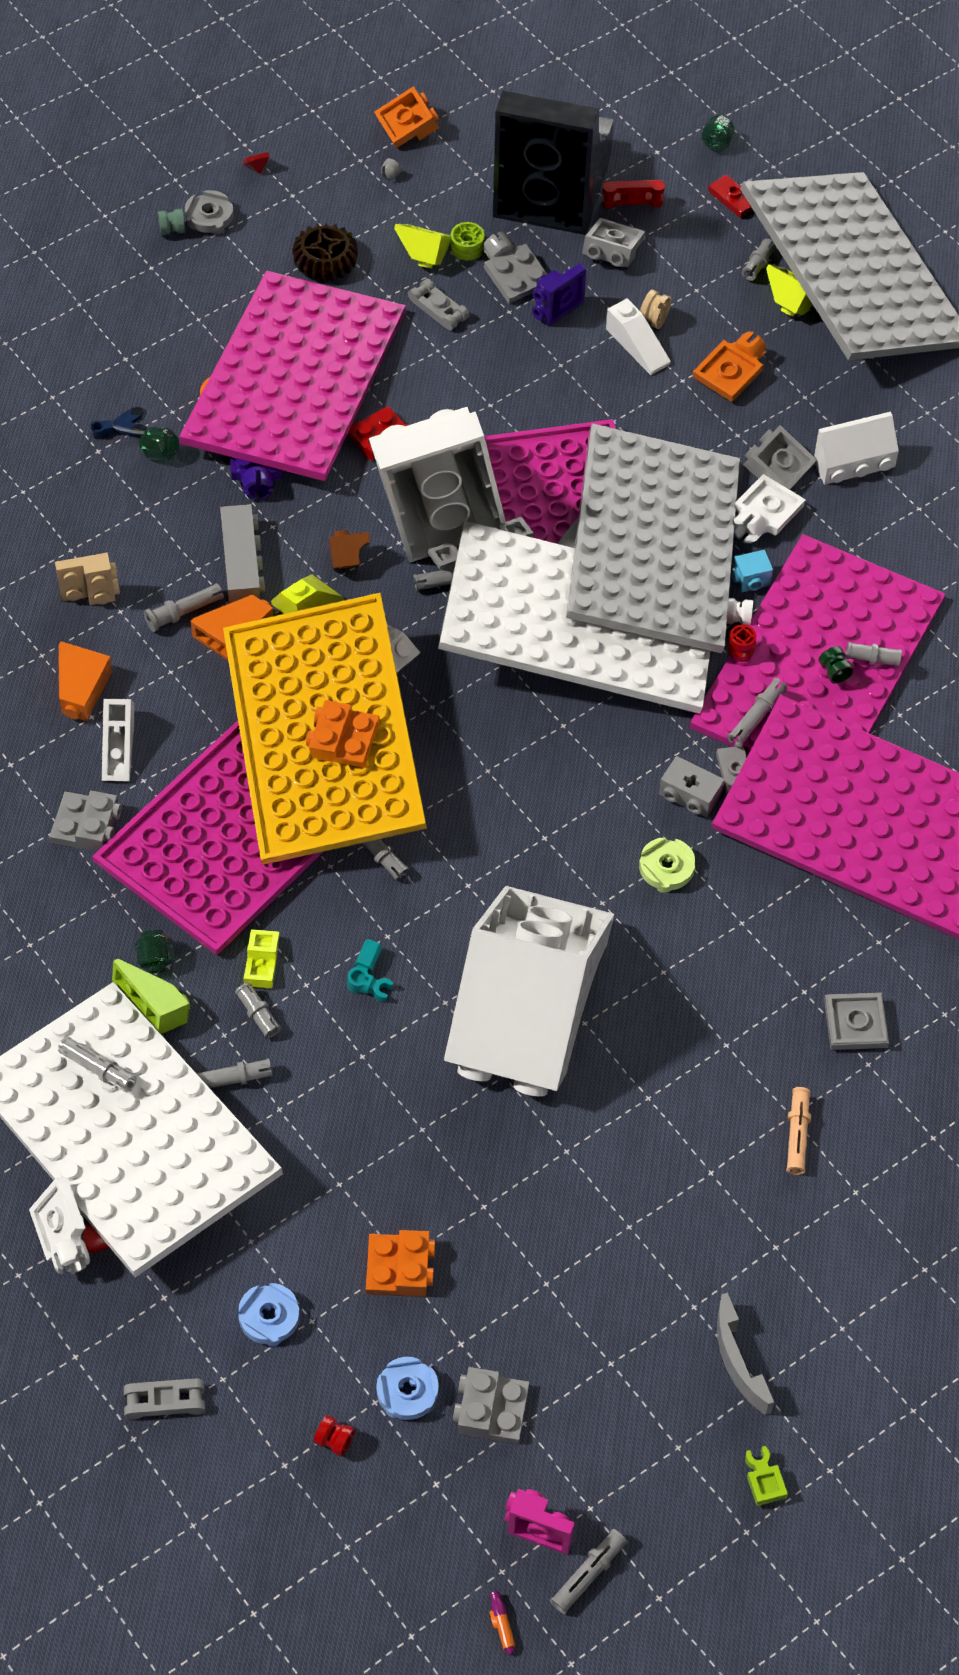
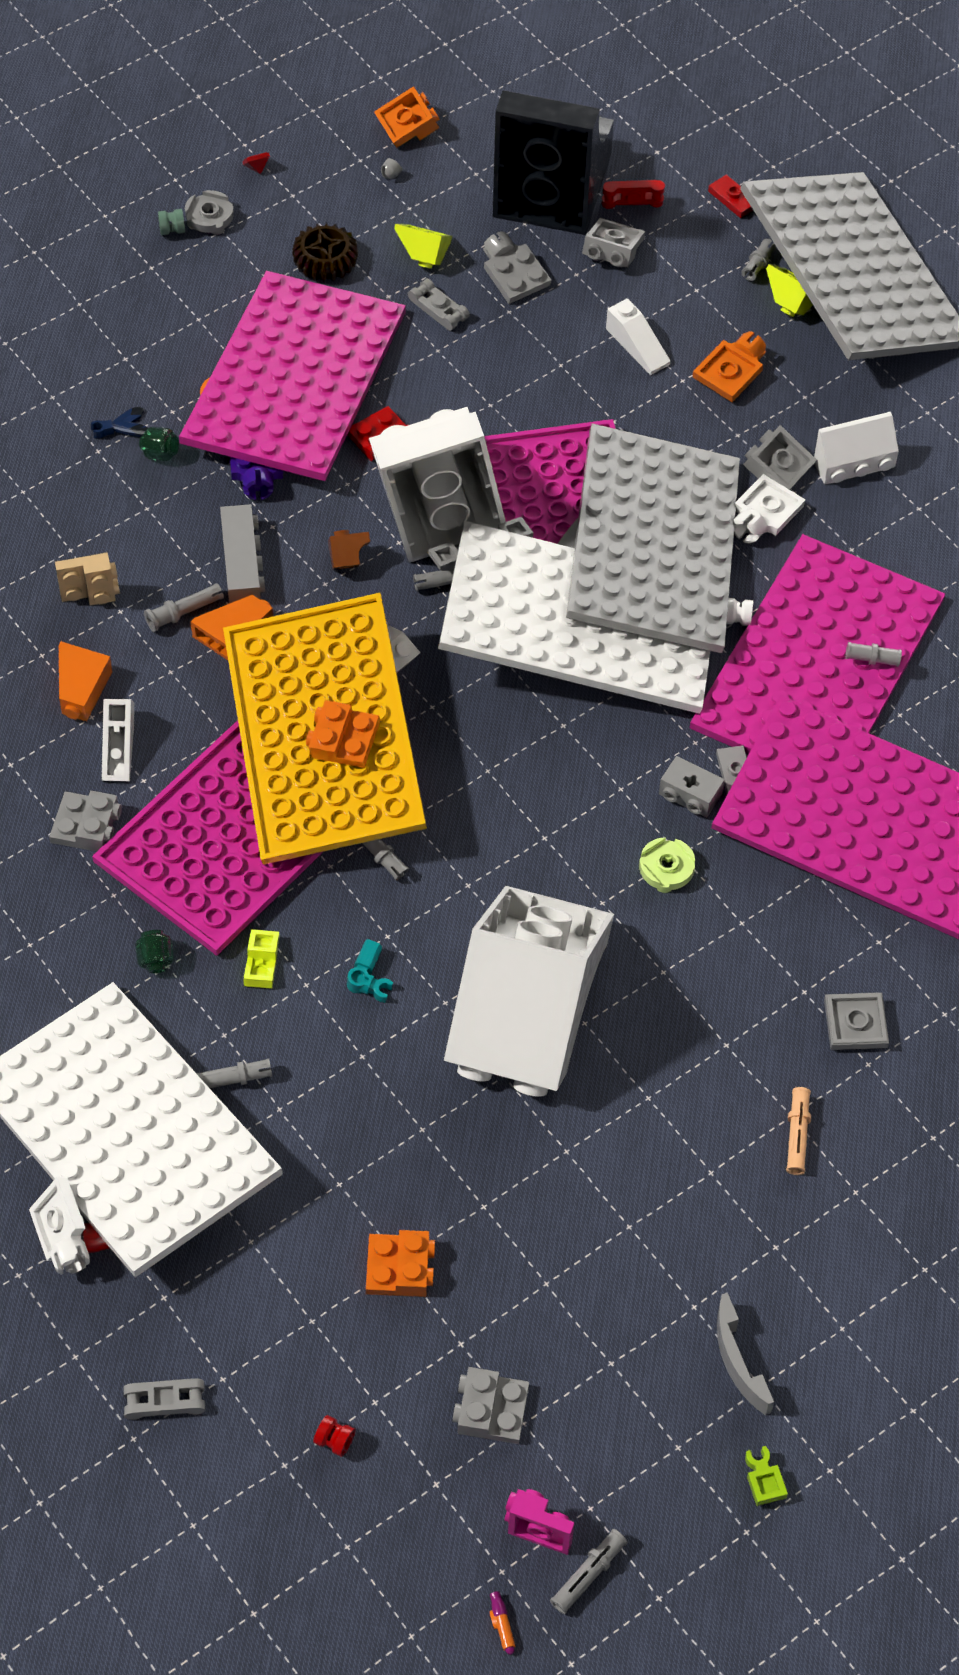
light grey pin [58,1036,137,1093] -> none
lime slope [112,959,190,1034] -> none
light grey pin [235,983,281,1038] -> none
light blue plate [239,1283,300,1346] -> none
neon yellow slope [271,574,344,614] -> none
light blue plate [377,1357,439,1420] -> none
lime wheel [451,222,485,261] -> none
dark purple plate [532,263,587,327] -> none
tan wheel [640,290,672,329] -> none
clear green head [701,115,735,151] -> none
light grey pin [727,678,788,747] -> none
red wheel [728,624,757,662] -> none
medium azure brick [731,550,773,592] -> none
dark green wheel [818,646,854,684] -> none

